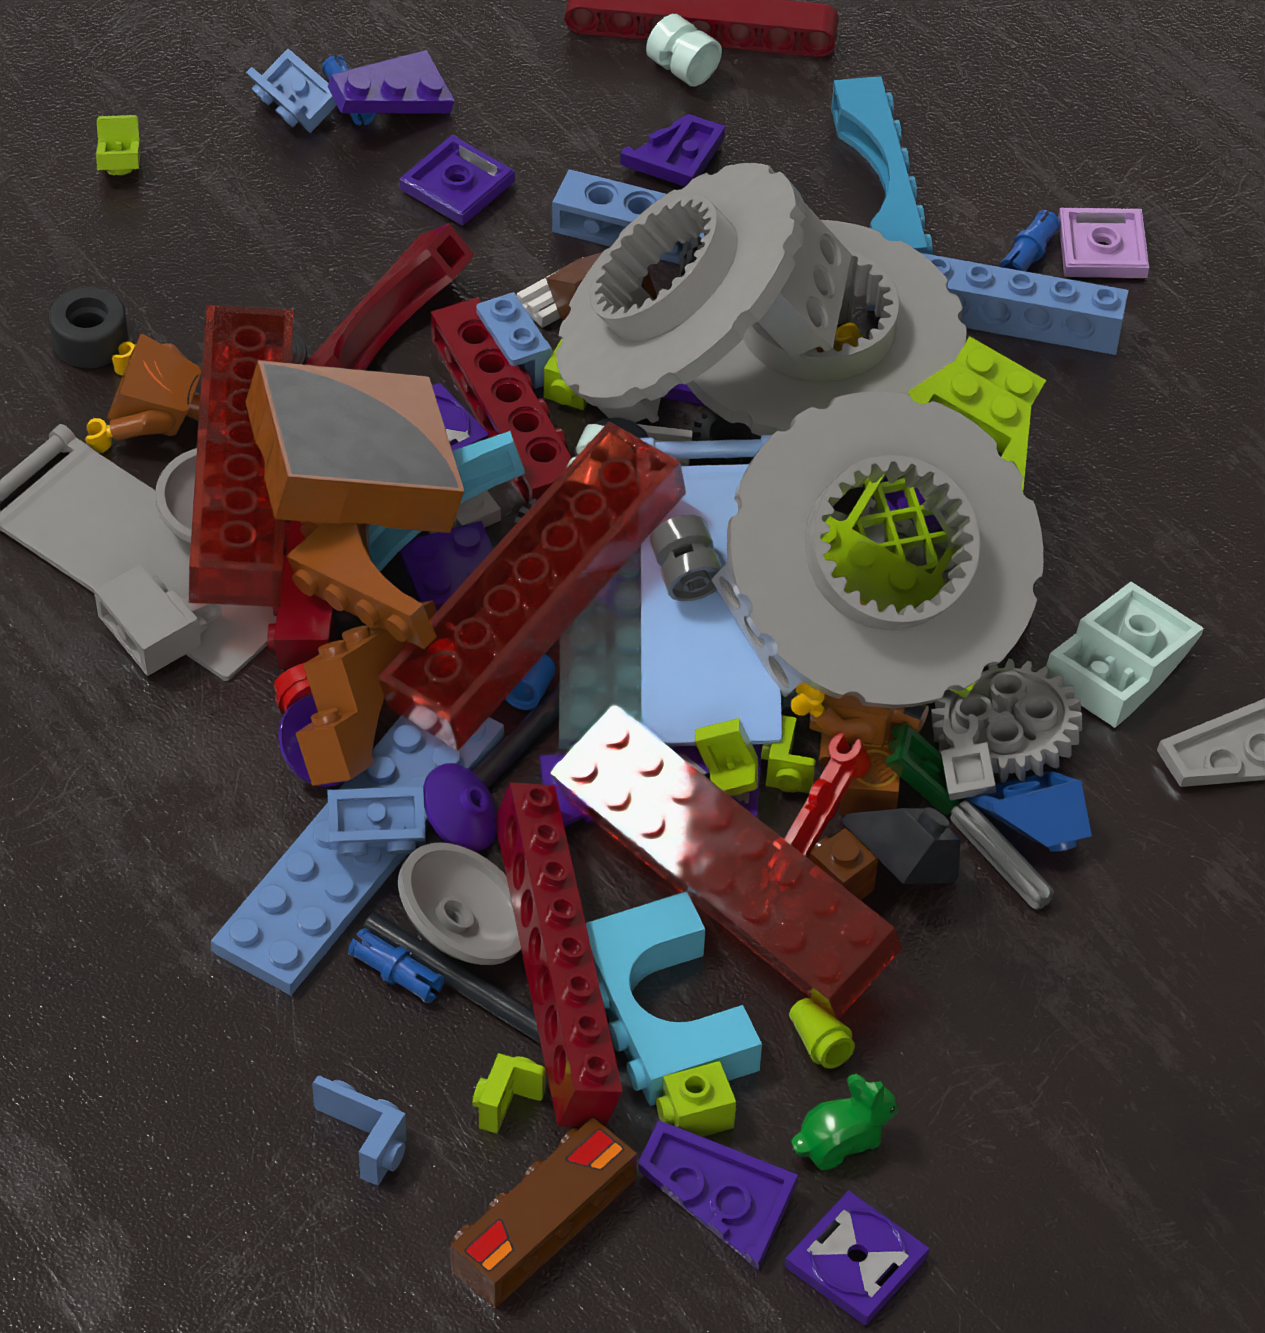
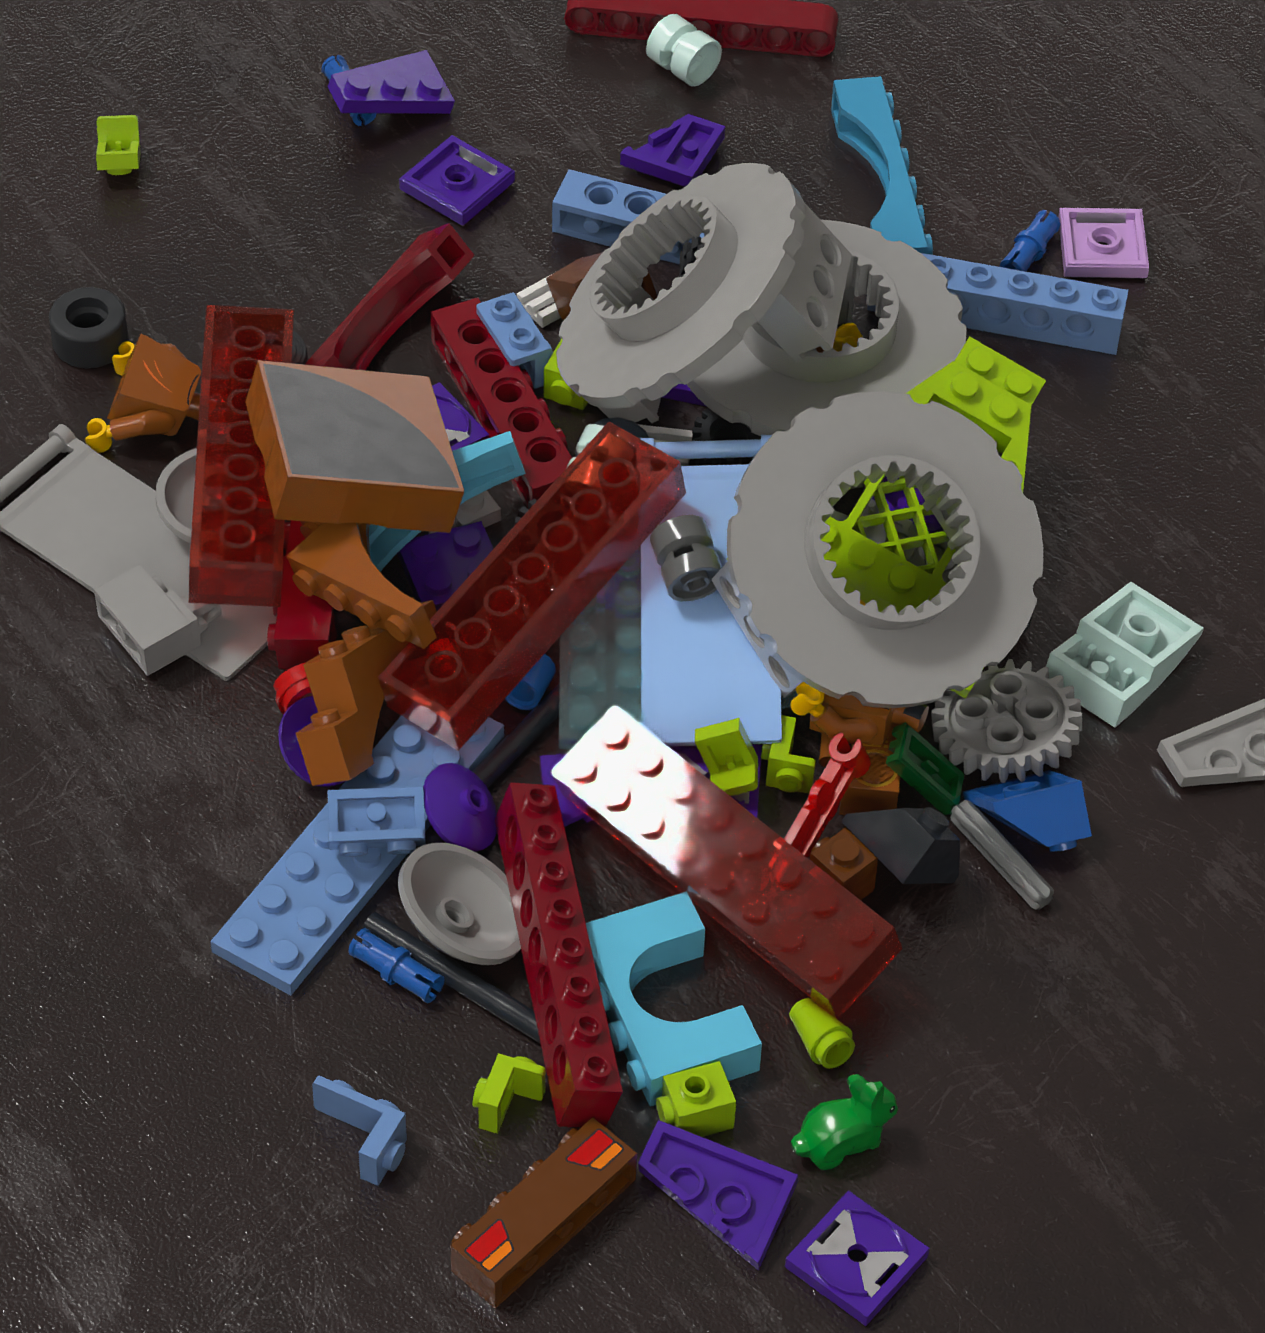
medium blue bracket [246,49,337,133] -> none
light grey plate [941,714,996,800] -> none

